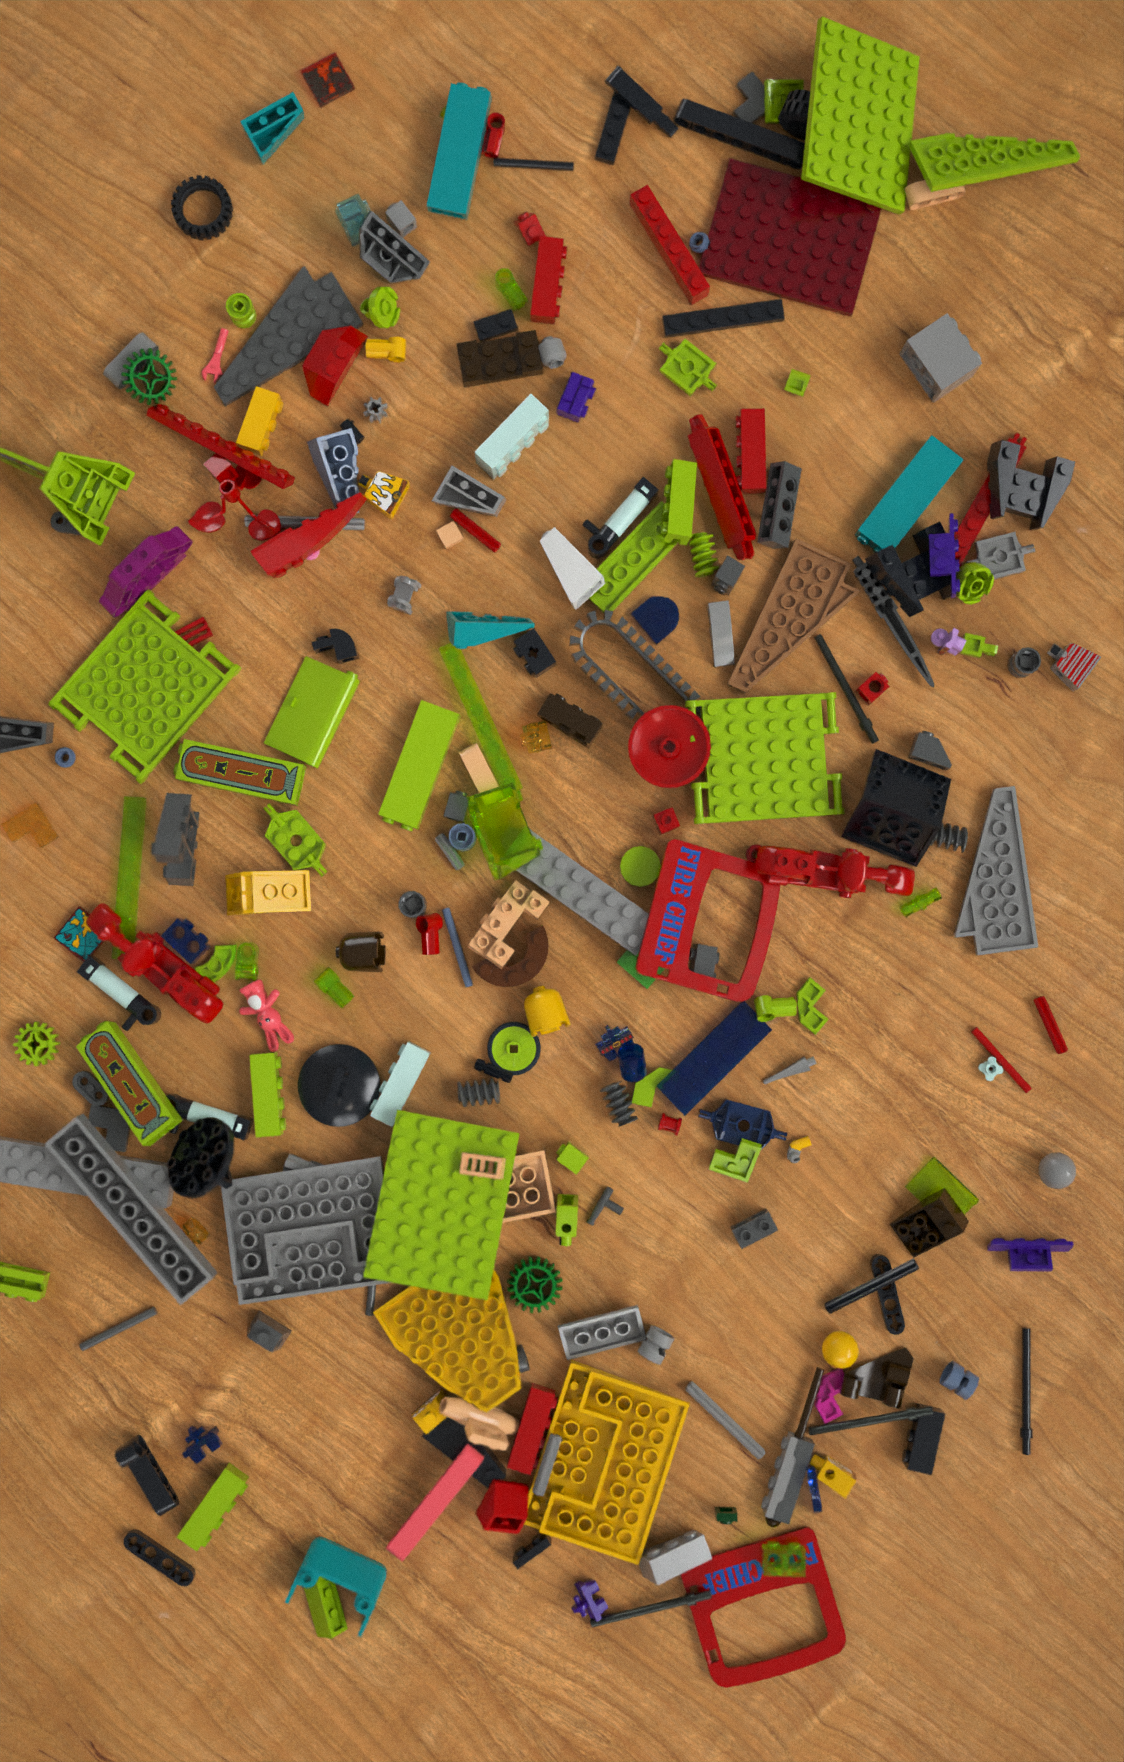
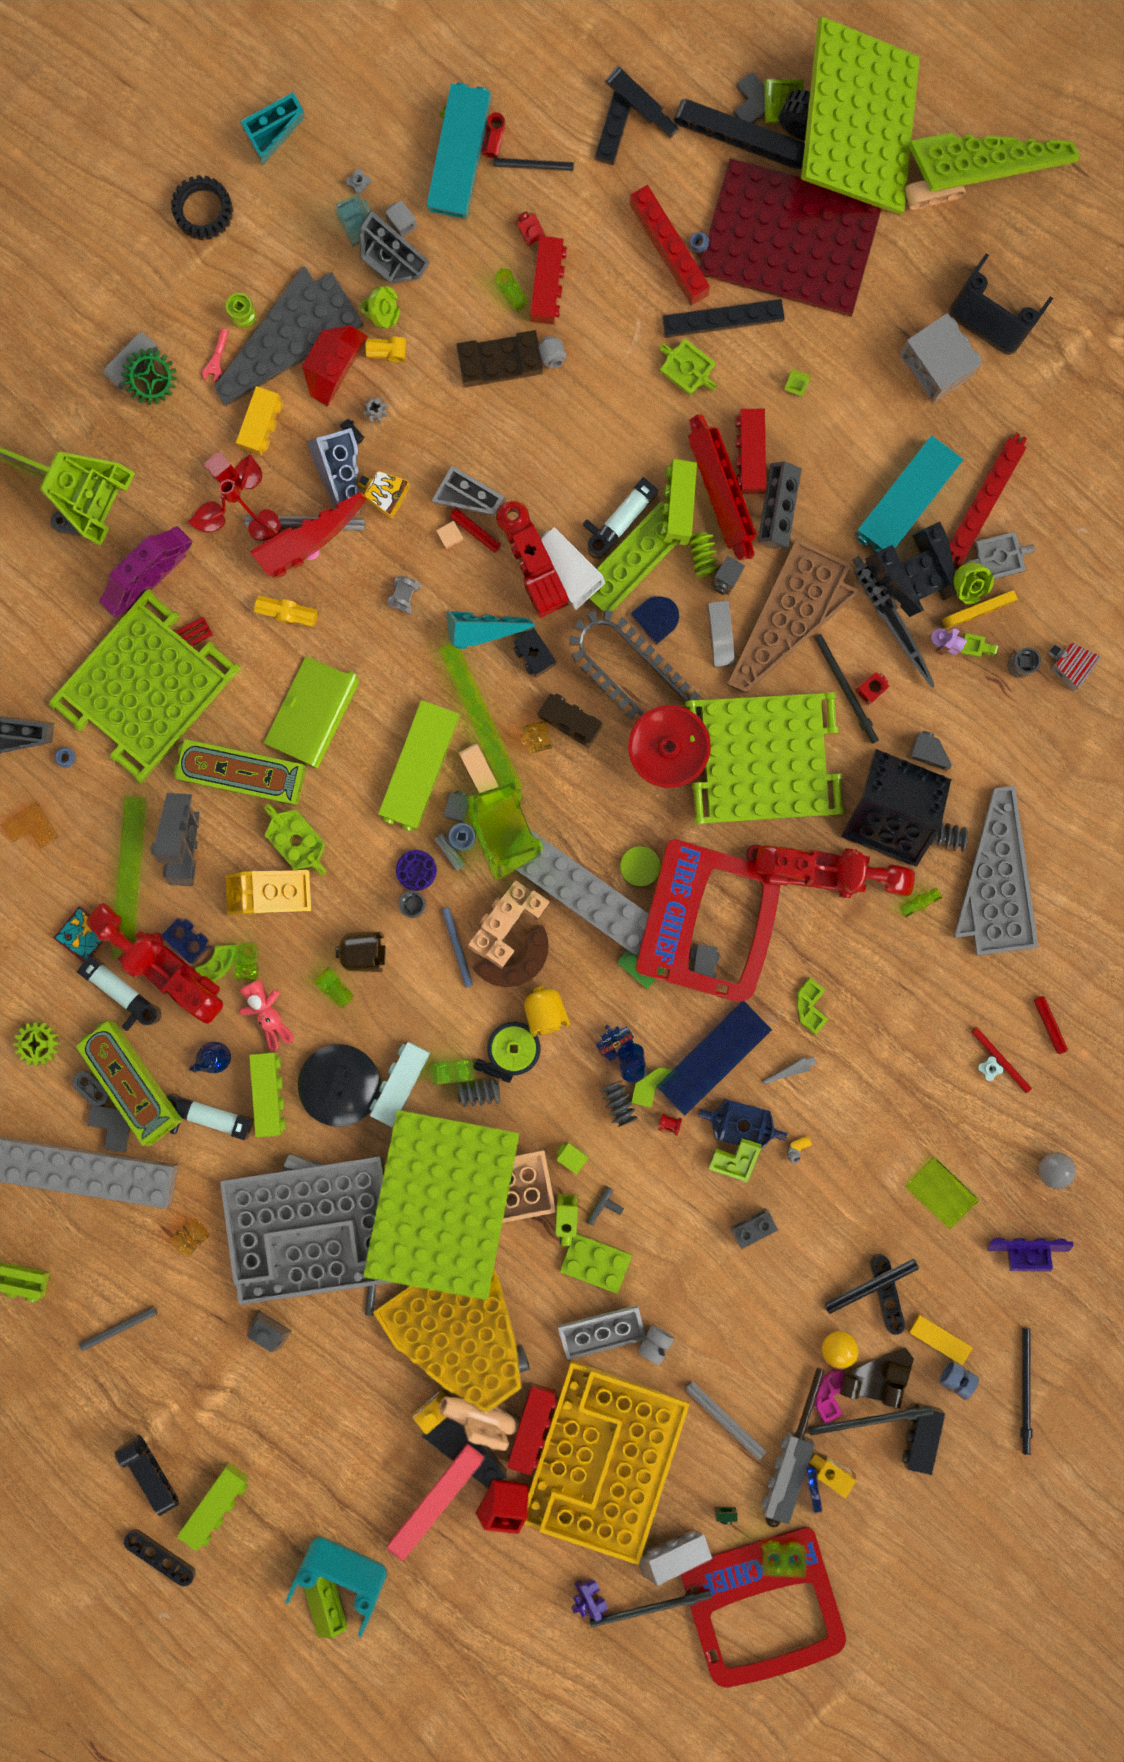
light grey brick [44,1114,218,1305] -> none
red plate [146,404,295,489] -> none
black bracket [166,1117,234,1199] -> none
clear blue hips [182,1426,222,1464] -> none
clear red tile [300,52,355,108] -> none
black brick [312,629,359,664] -> none
red piece [415,913,443,955] -> none
light nougat slope [459,1153,506,1180] -> none
black plate [473,309,518,342] -> none
light aqua brick [474,394,549,480] -> none
green gear [507,1256,563,1313] -> none
black plate [513,1533,551,1570] -> none
light grey axle [533,1433,562,1496] -> none
dark purple brick [557,372,596,423] -> none
red brick [652,807,680,835] -> none
lime piece [754,995,797,1022] -> none
dark brown slope [890,1188,969,1257] -> none
dark purple bracket [929,513,960,598] -> none
black wedge [987,440,1075,531] -> none
none -> clear blue hat [189,1042,231,1074]
none -> yellow piece [254,595,318,627]
none -> light grey plate [347,169,371,193]
none -> dark purple tile [396,850,437,891]
none -> clear neon green brick [431,1059,476,1085]
none -> red brick [496,500,569,618]
none -> lime plate [560,1233,632,1294]
none -> yellow tile [908,1314,973,1366]
none -> yellow beam [941,590,1018,629]
none -> black windscreen [949,253,1053,355]

